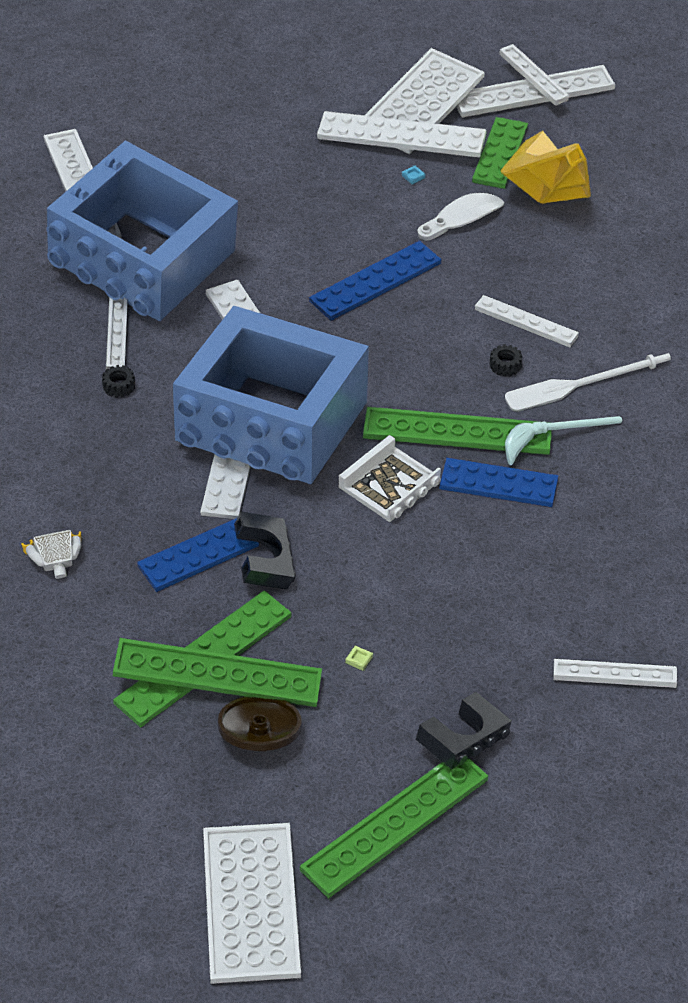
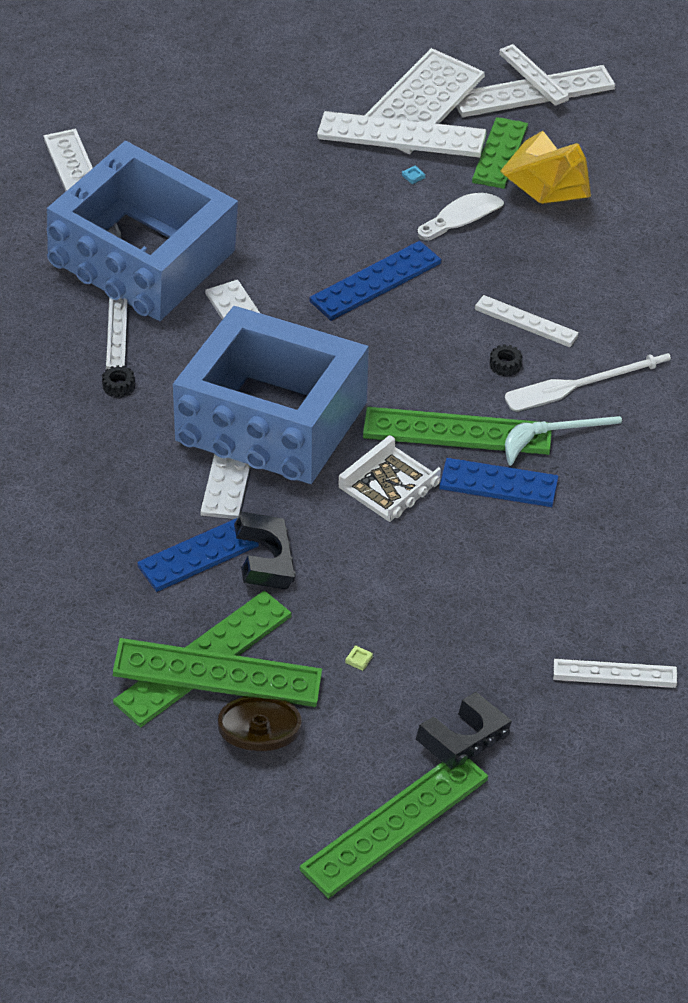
white torso [21,530,81,579] -> none
white plate [203,823,301,983] -> none

